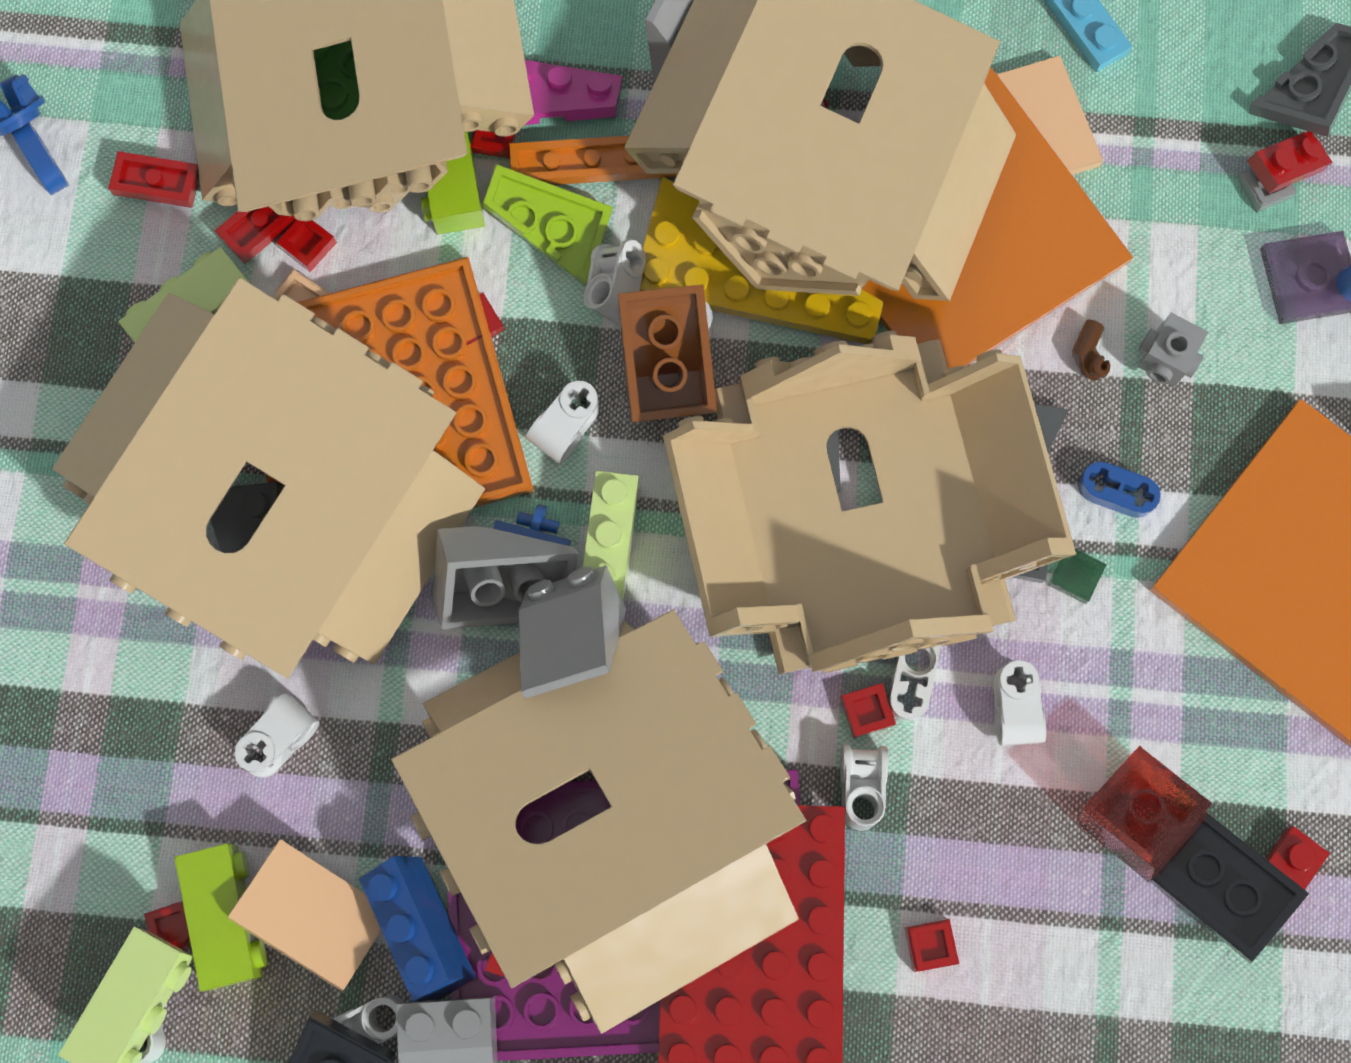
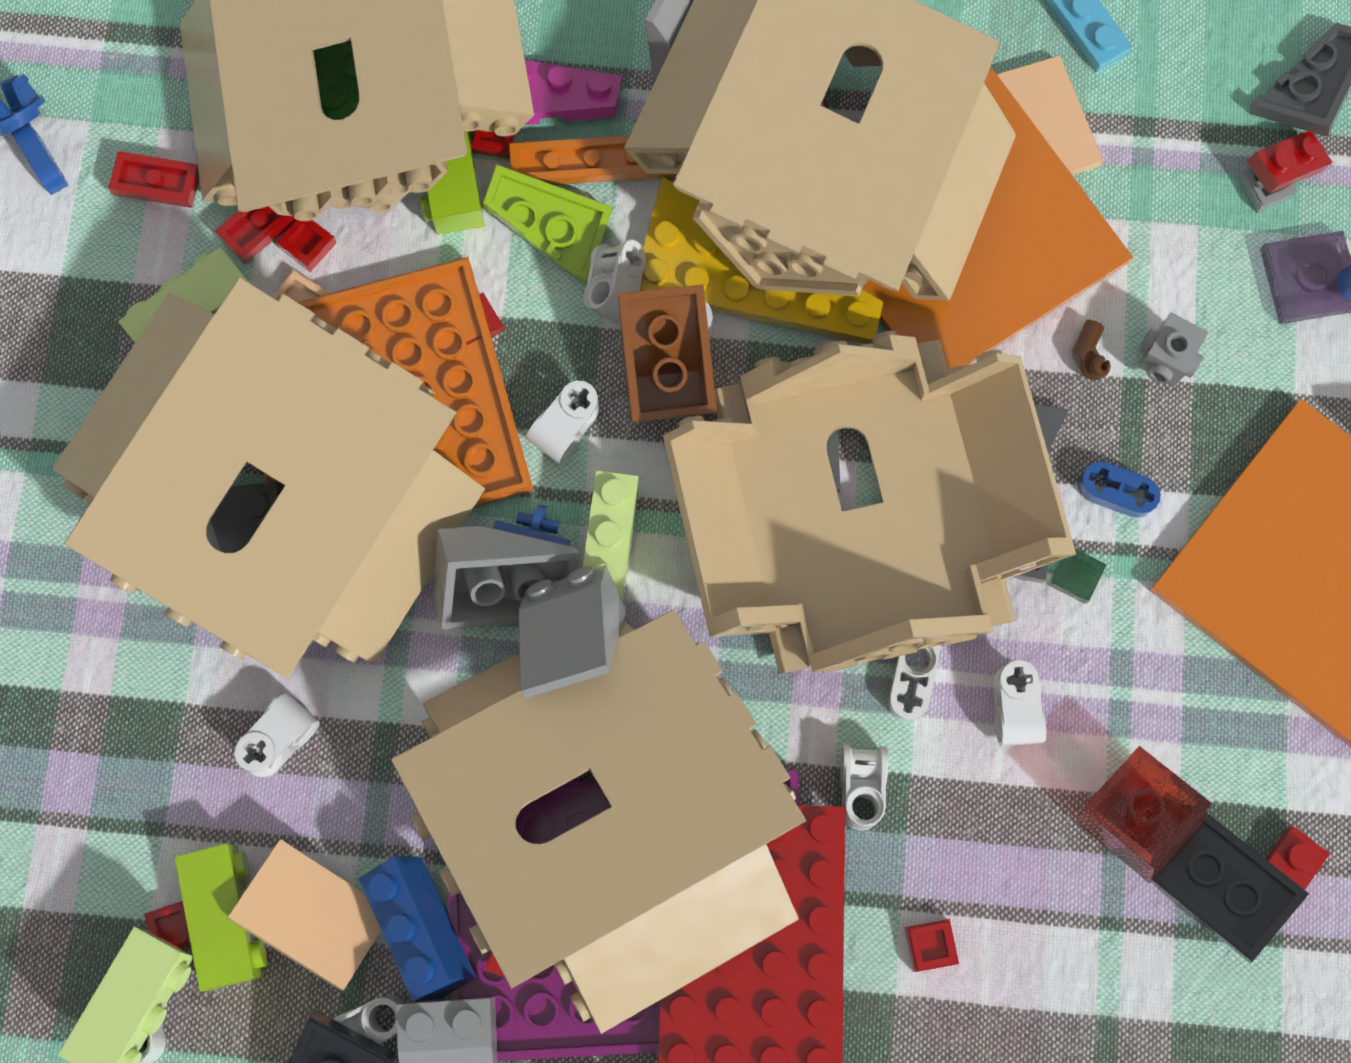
red tile [840,683,896,739] -> none

